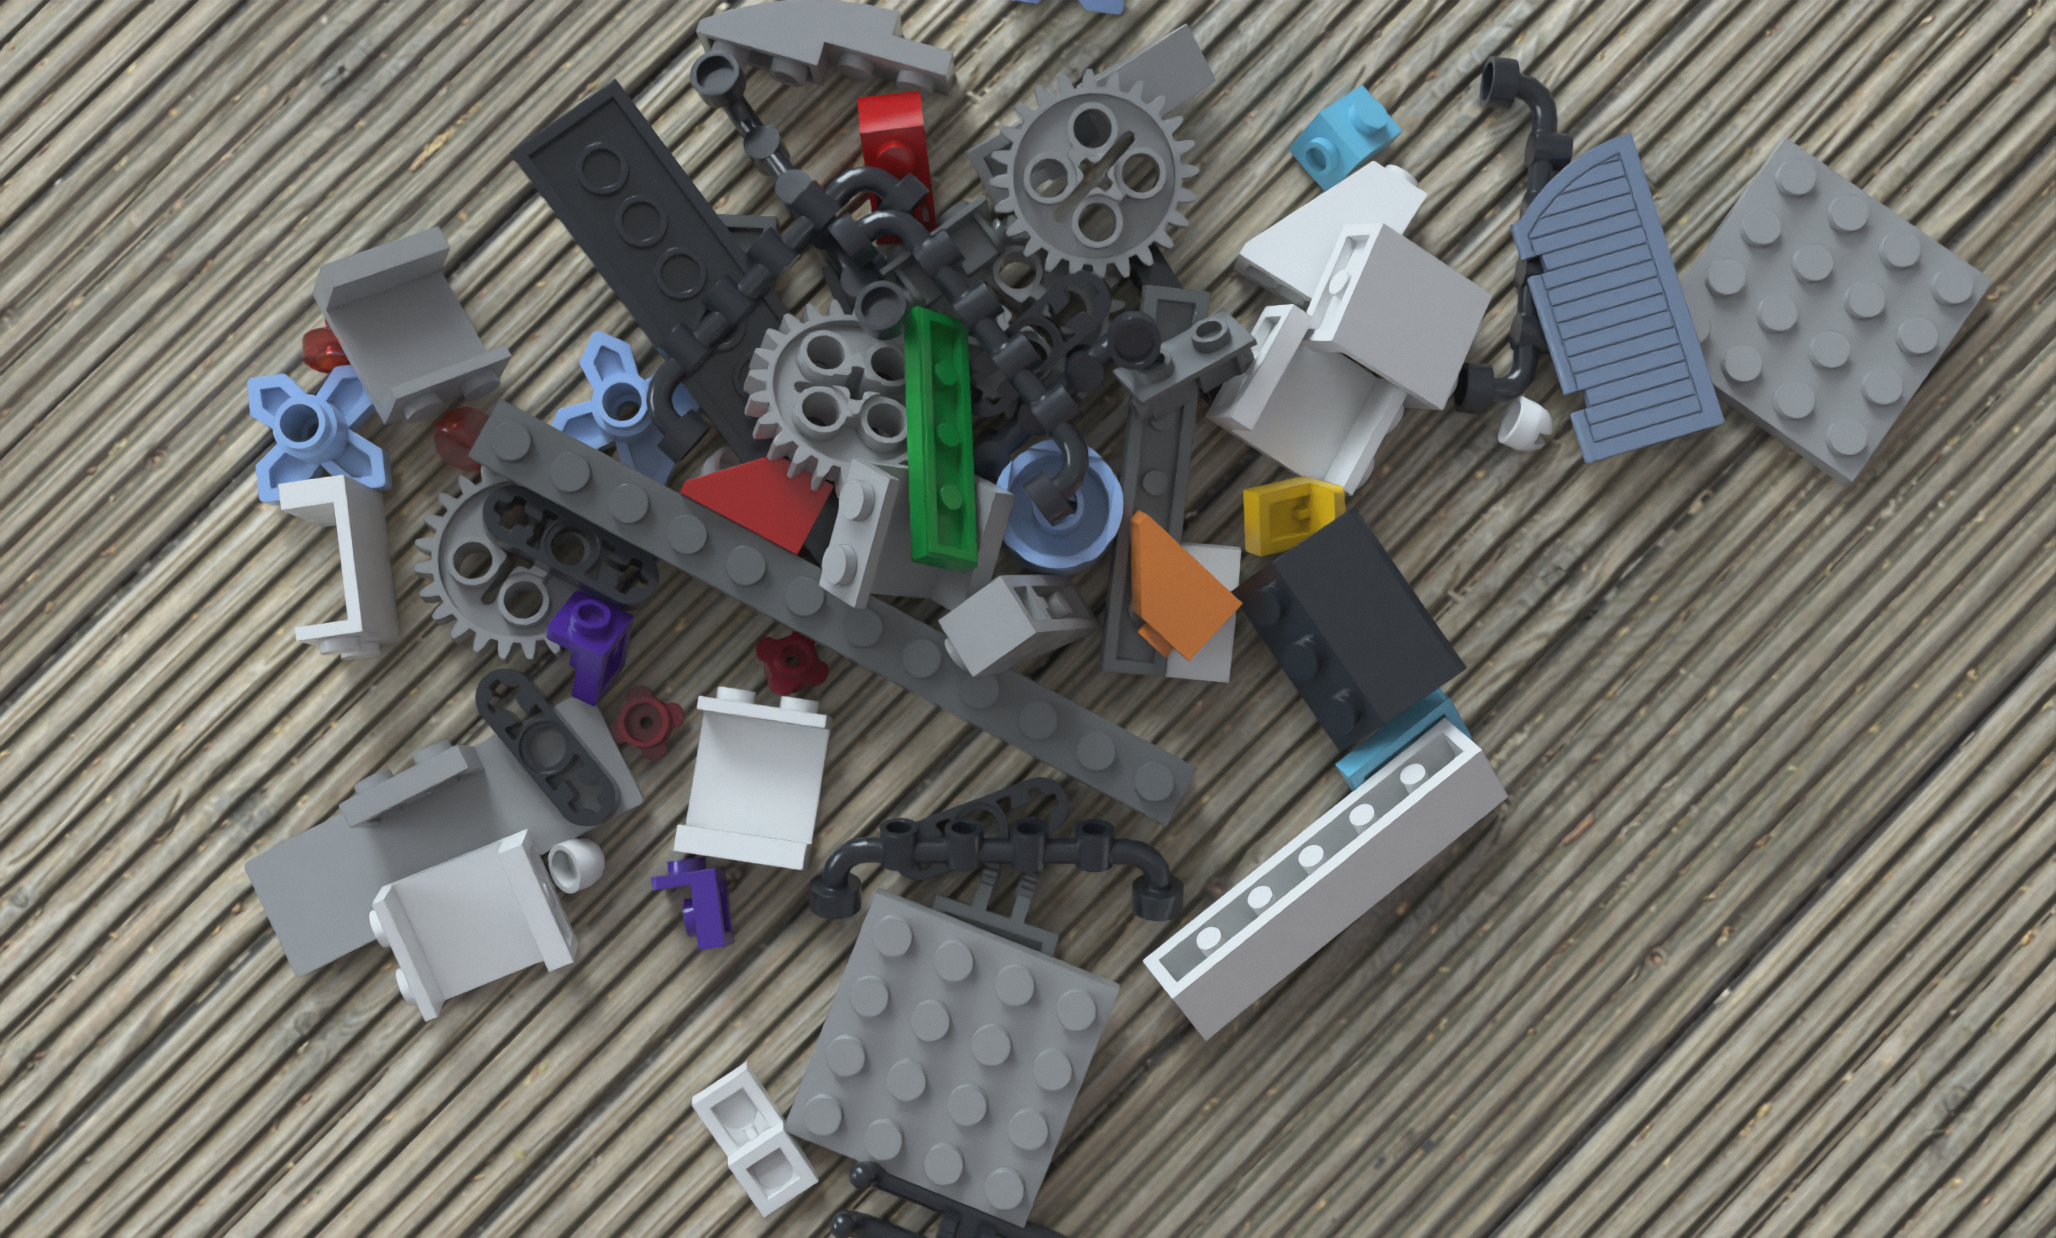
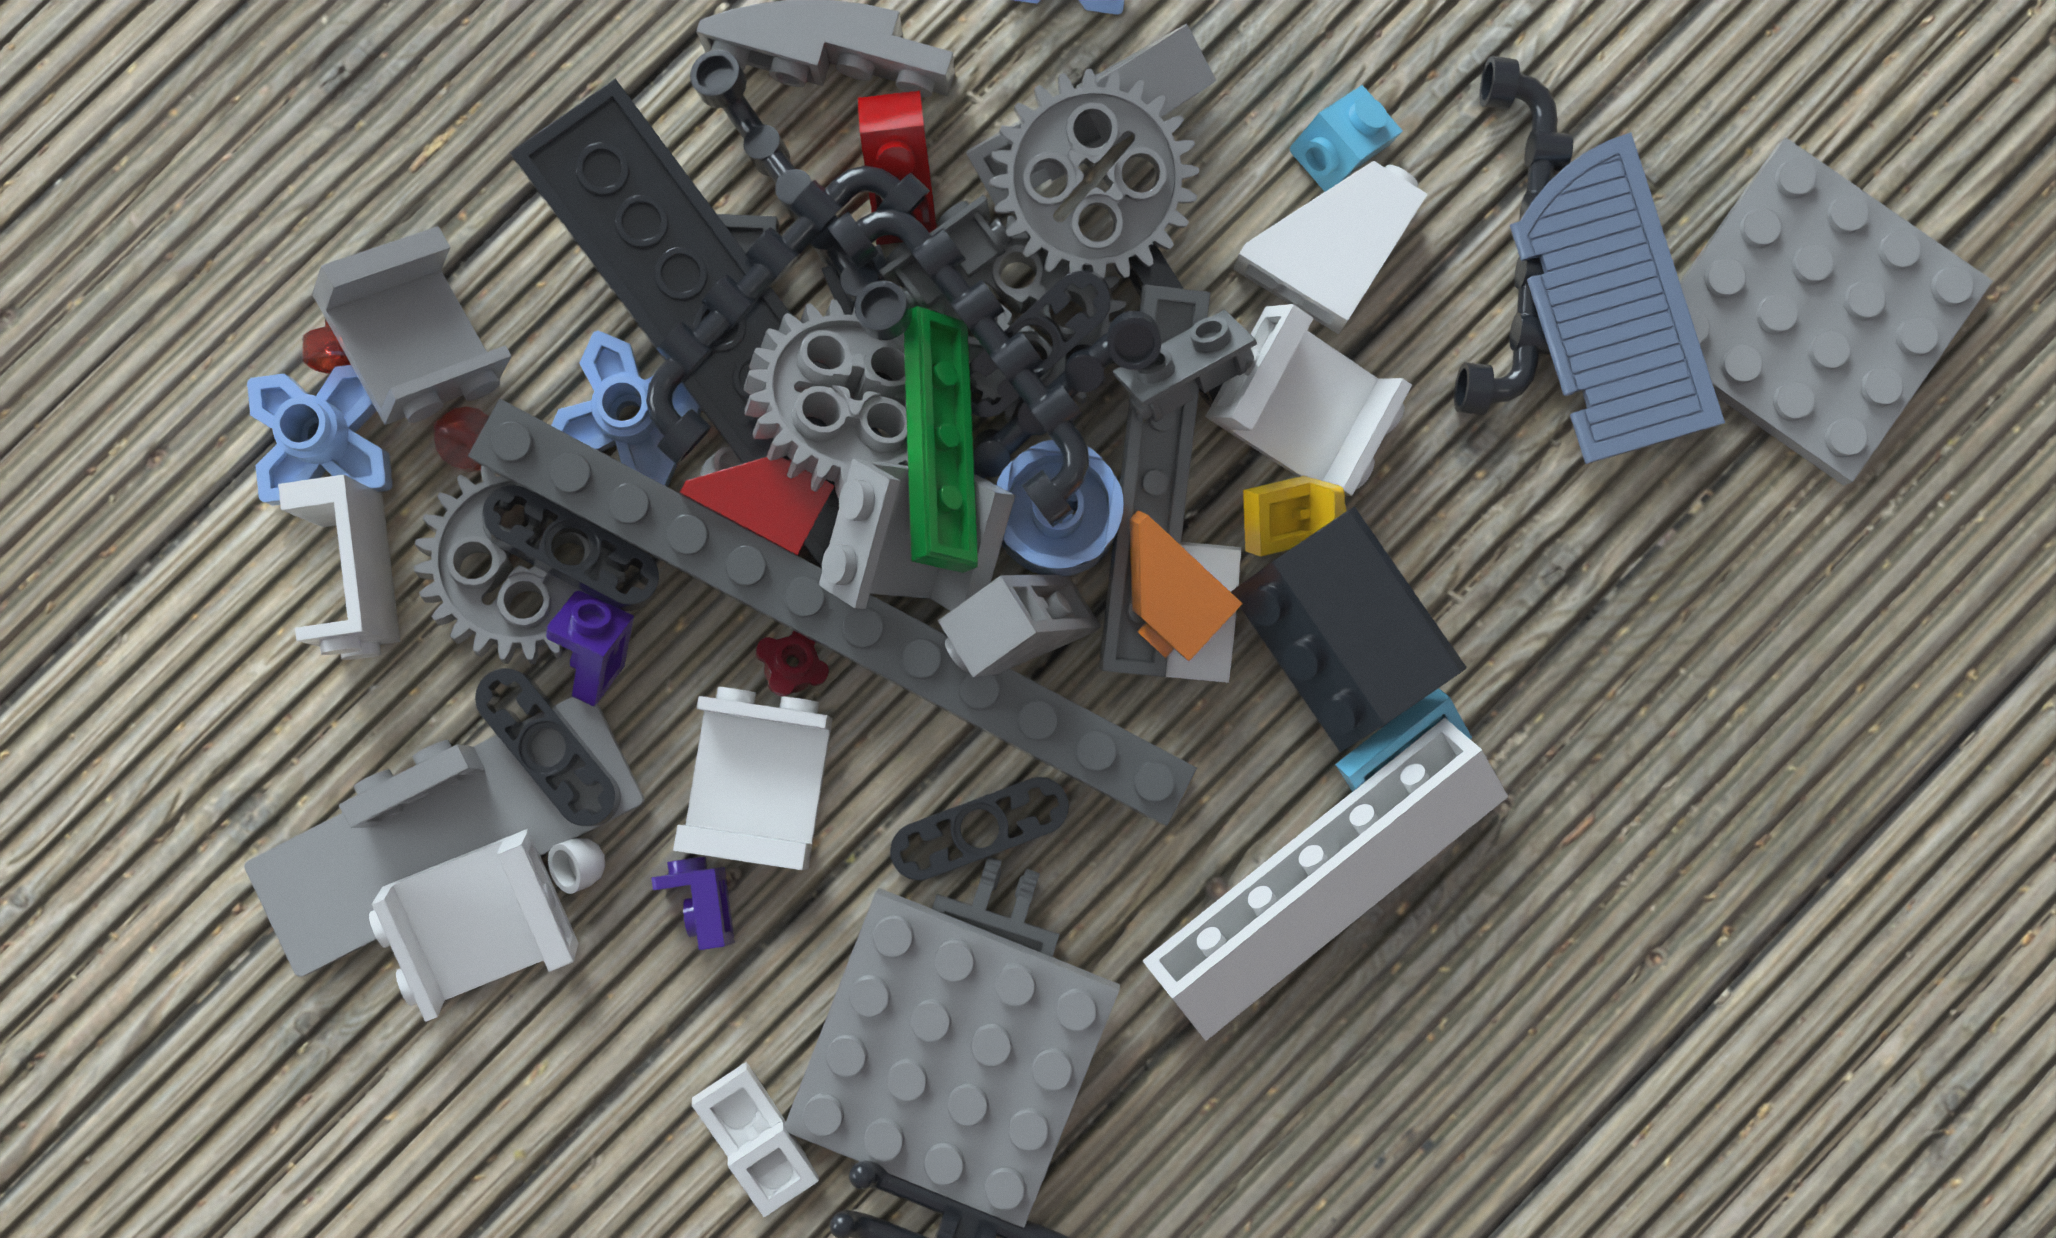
dark red plate [609,686,685,760] -> none
black bar [809,818,1184,921] -> none
white panel [1300,223,1492,410] -> none
white hinge [1498,396,1553,452] -> none

